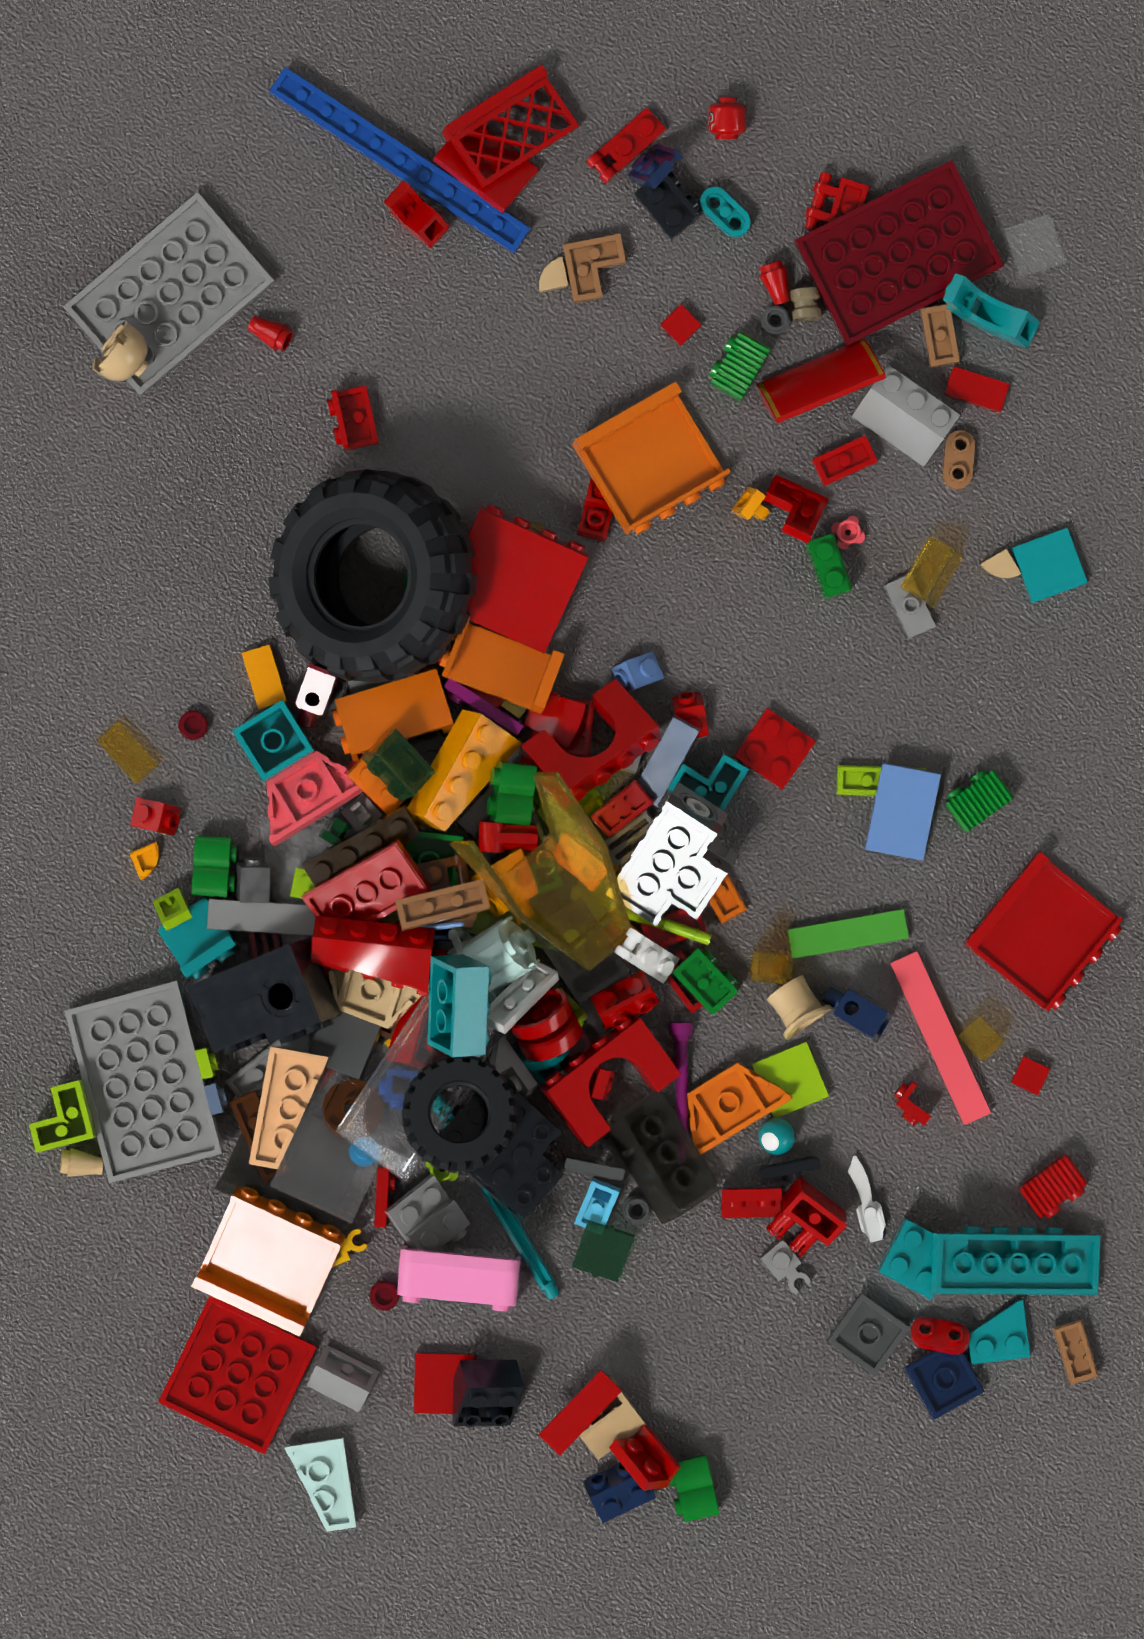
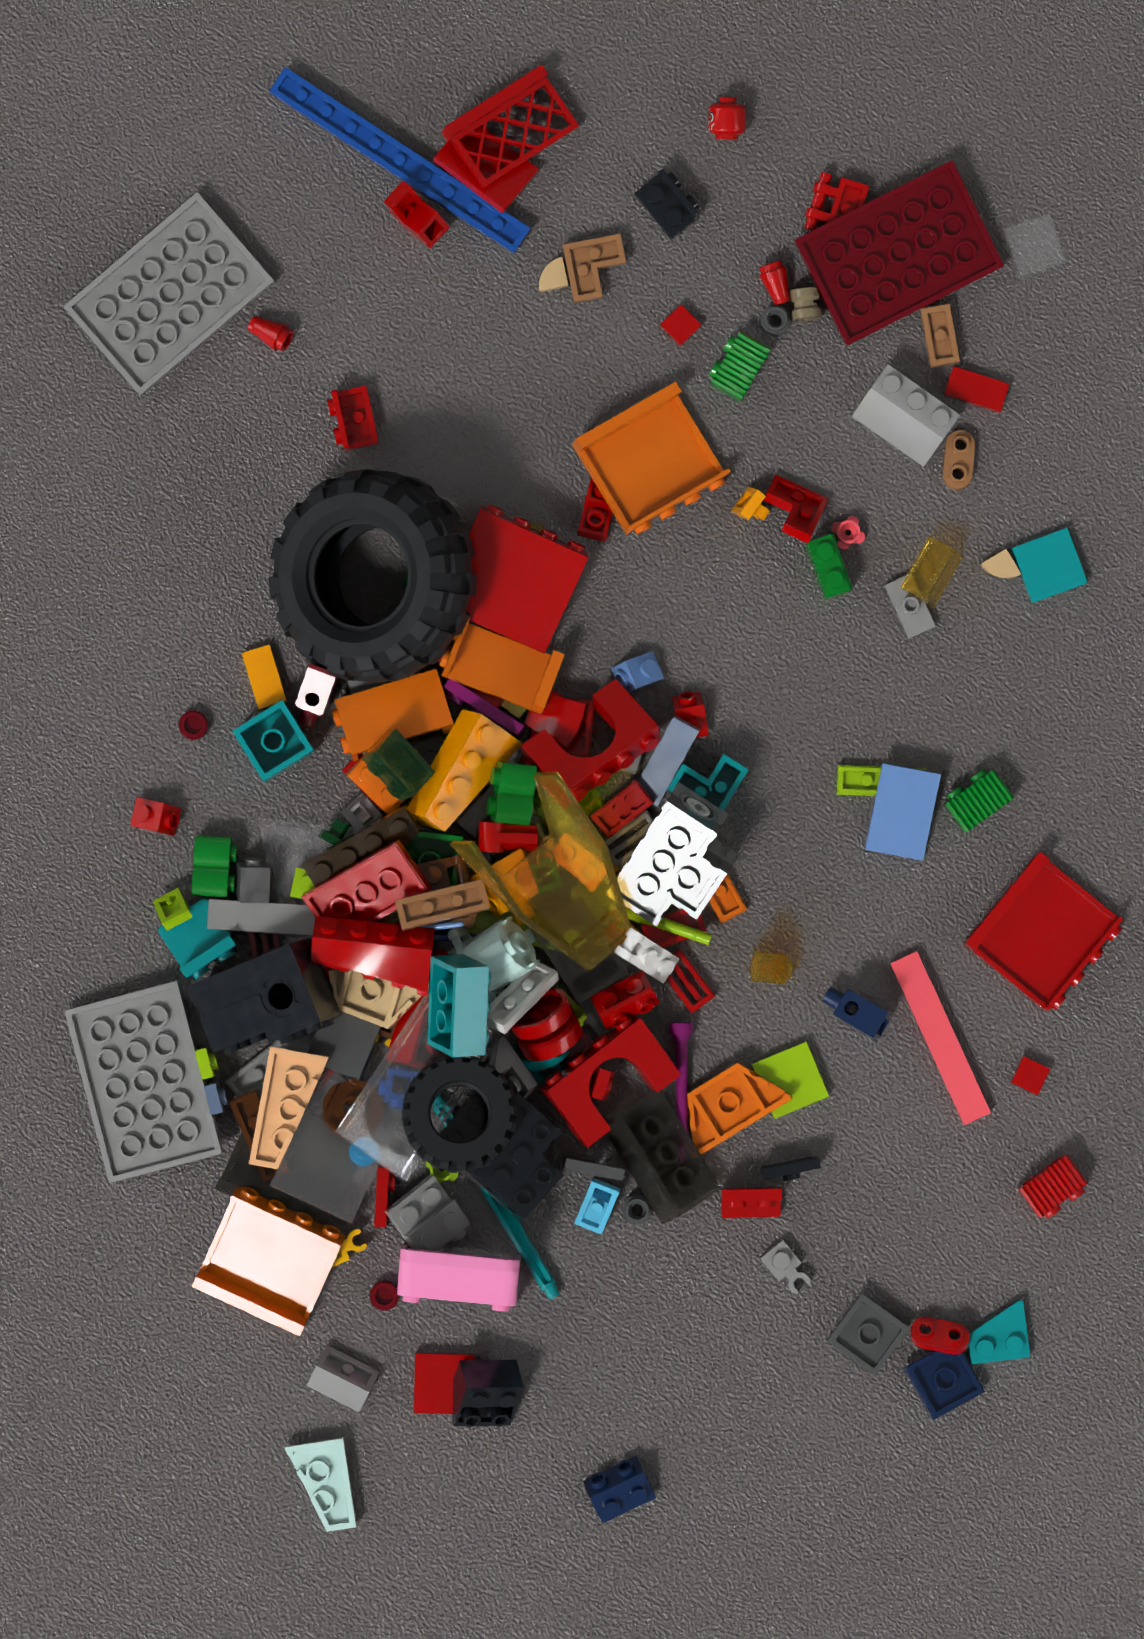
lime brick [29,1080,97,1153] -> none
tan cone [60,1147,104,1177] -> none
tan cylinder [92,321,148,382] -> none
clear yellow tile [96,721,158,785] -> none
light orange tile [129,842,160,881] -> none
red plate [158,1295,317,1455] -> none
coral wing [266,751,364,847] -> none
red tile [538,1369,622,1456] -> none
clear green piece [572,1220,635,1282] -> none
tan slope [580,1377,646,1460] -> none
red plate [586,107,666,184] -> none
red bracket [609,1425,680,1491] -> none
dark blue plate [628,144,683,189] -> none
green brick [670,1454,720,1522] -> none
green bracket [672,948,739,1016] -> none
teal plate [700,187,751,239] -> none
red plate [734,708,816,790] -> none
red slope [756,339,886,424] -> none
teal piece [758,1117,795,1155] -> none
red brick [766,1177,847,1257] -> none
tan piece [767,975,833,1040] -> none
bright green tile [787,909,909,959] -> none
red plate [812,435,878,487] -> none
white piece [848,1156,886,1243] -> none
teal brick [876,1217,934,1300] -> none
red bracket [893,1080,931,1127] -> none
teal plate [931,1226,1100,1295] -> none
teal arch [943,273,1040,349] -> none
clear yellow panel [956,1017,1005,1062] -> none
medium nougat plate [1052,1319,1099,1385] -> none

